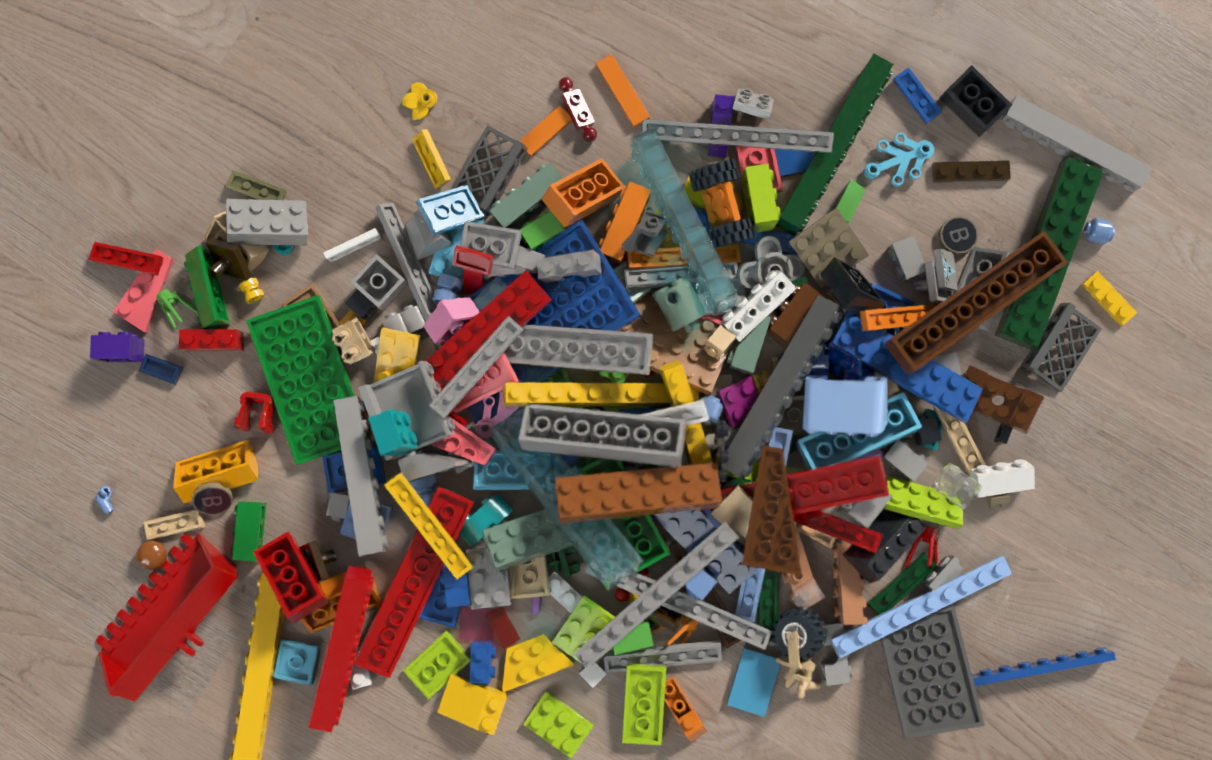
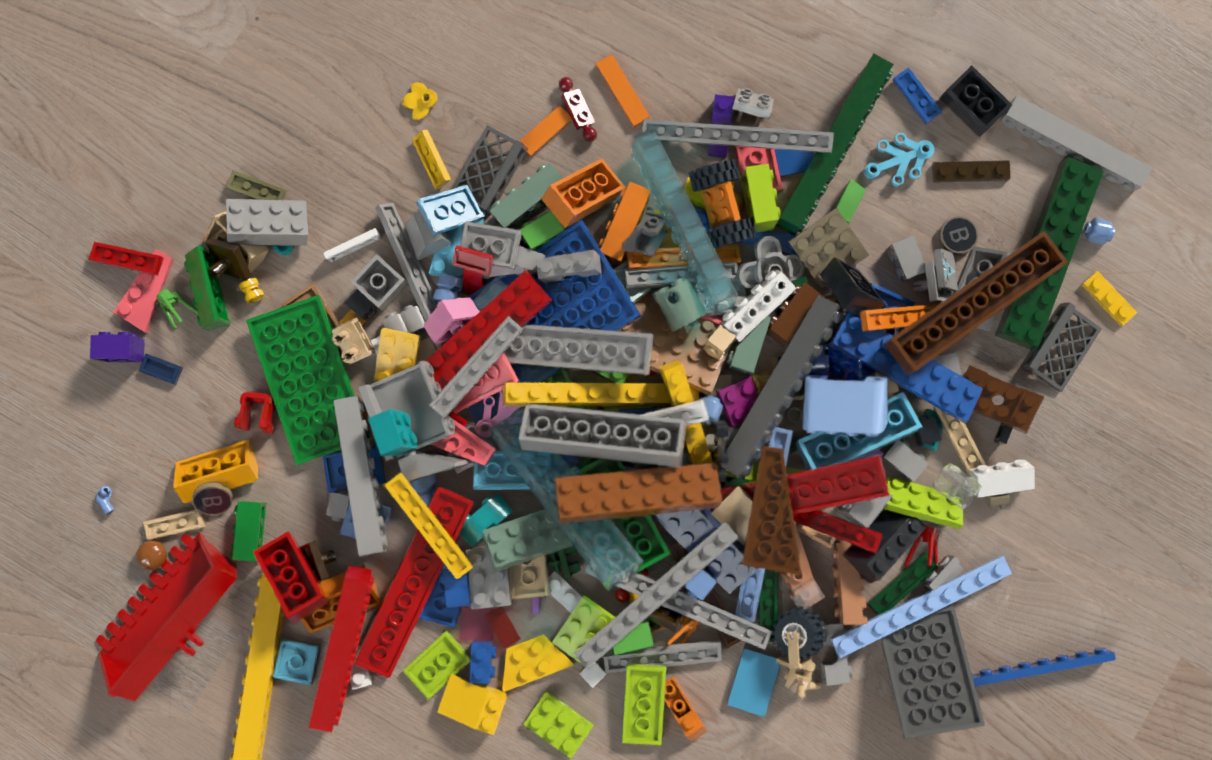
red brick [179,329,244,351] -> none

